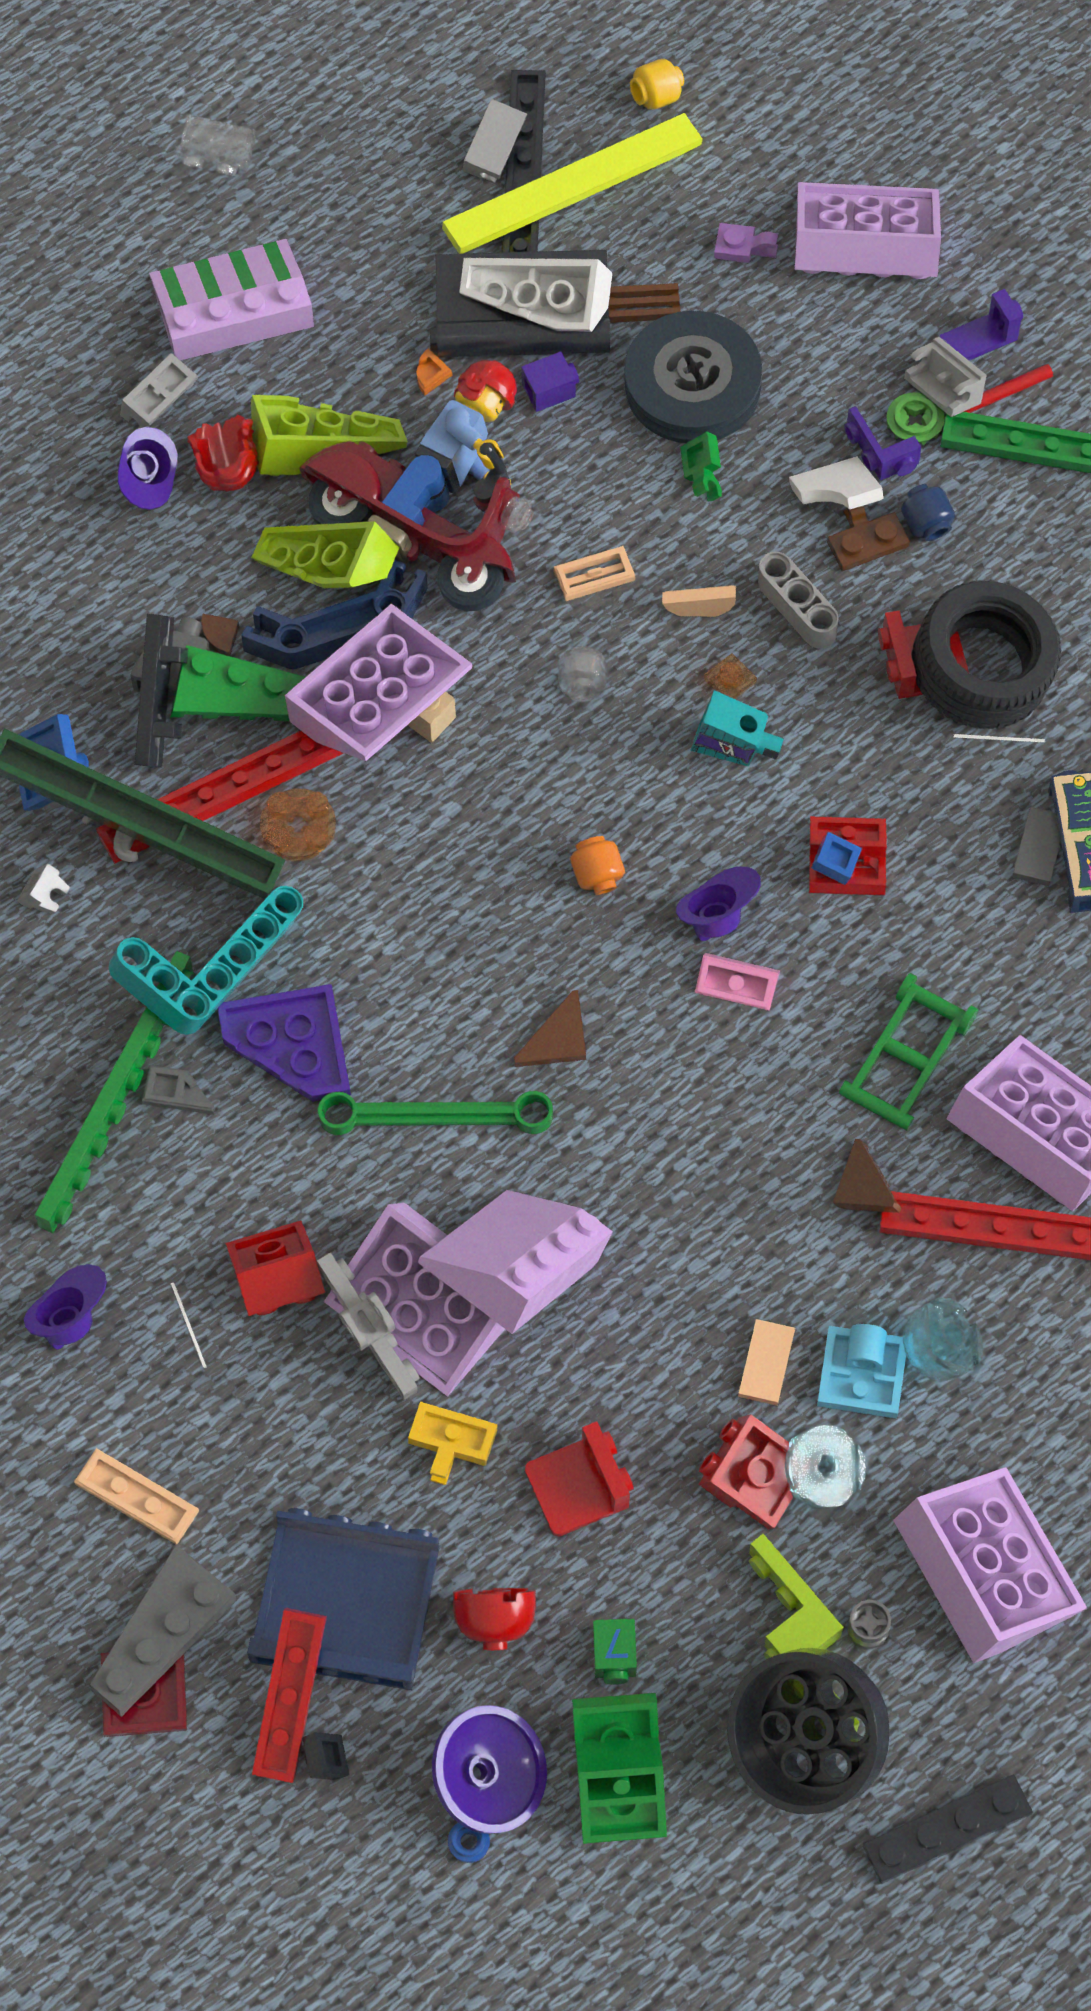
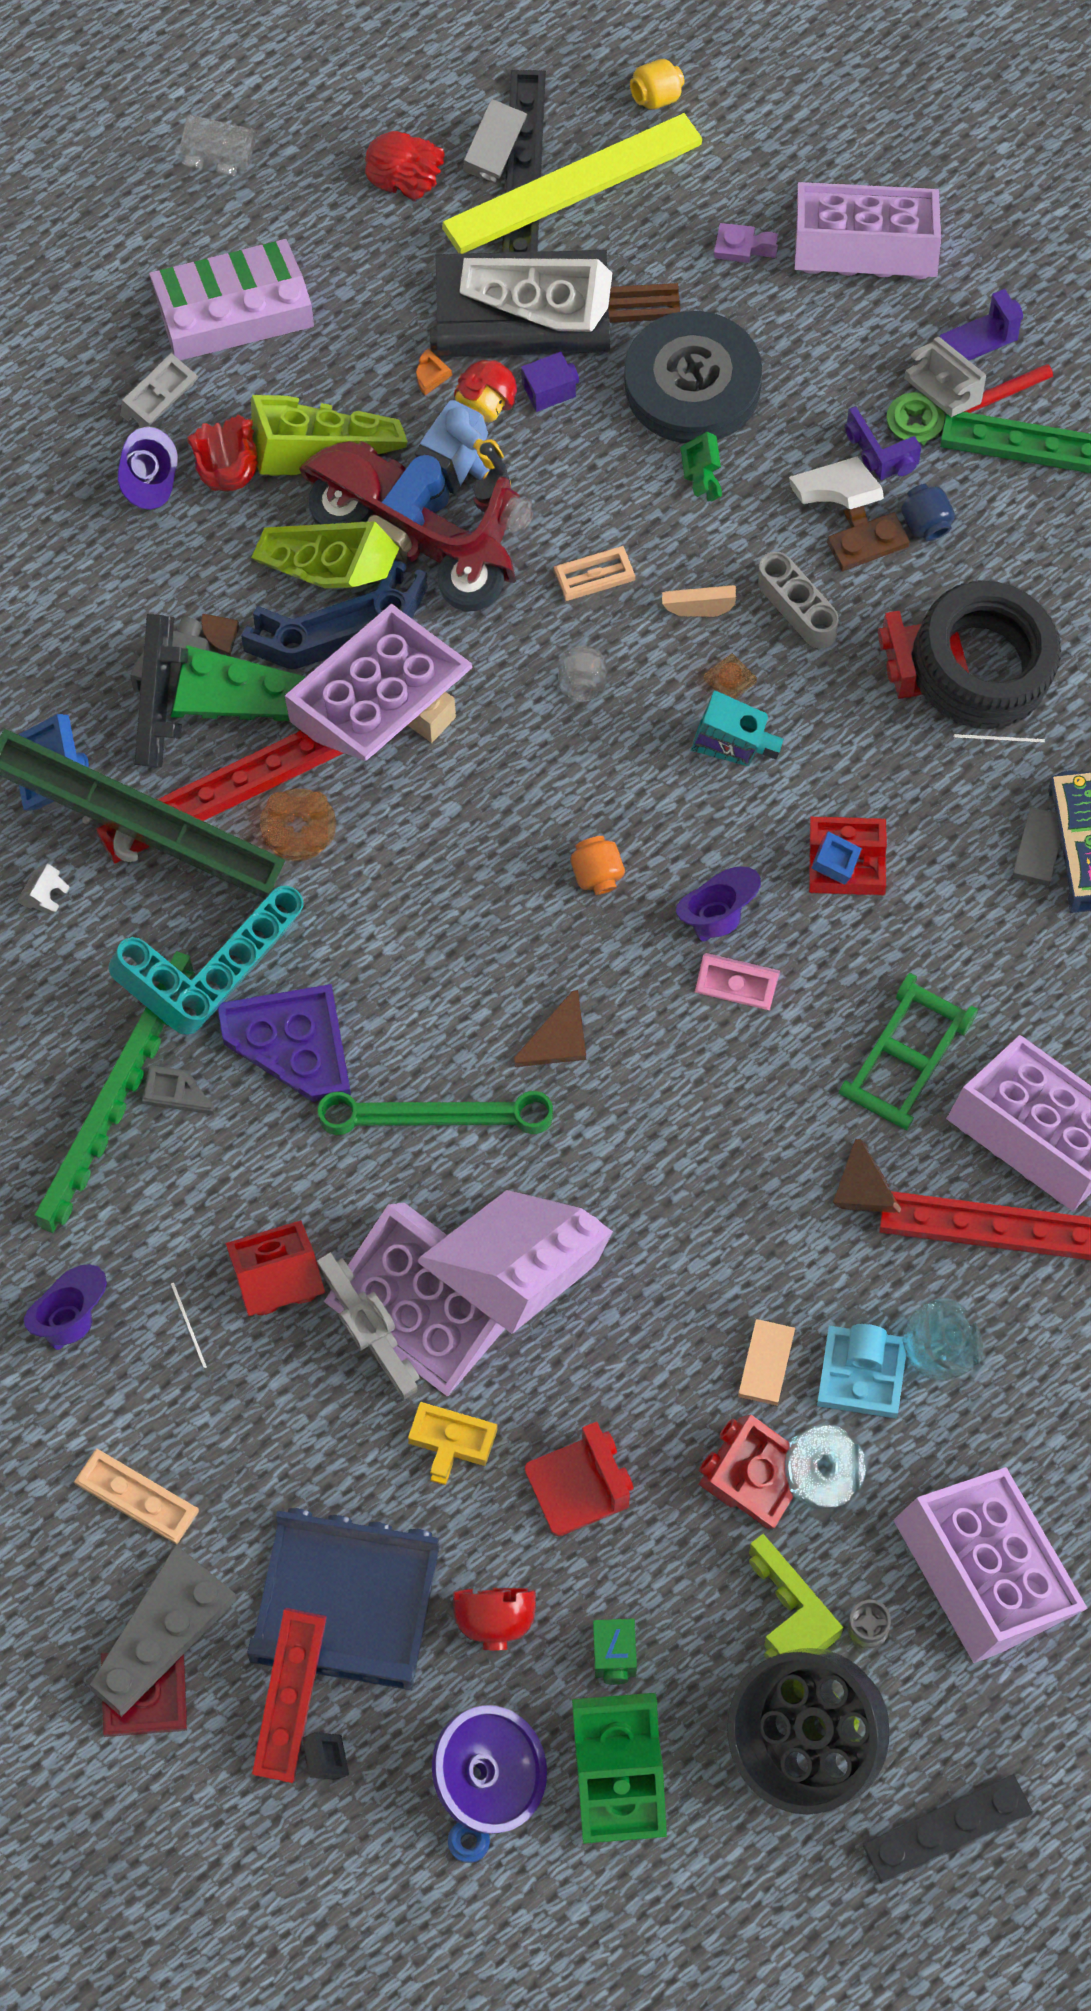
none -> red hair [365,131,445,202]

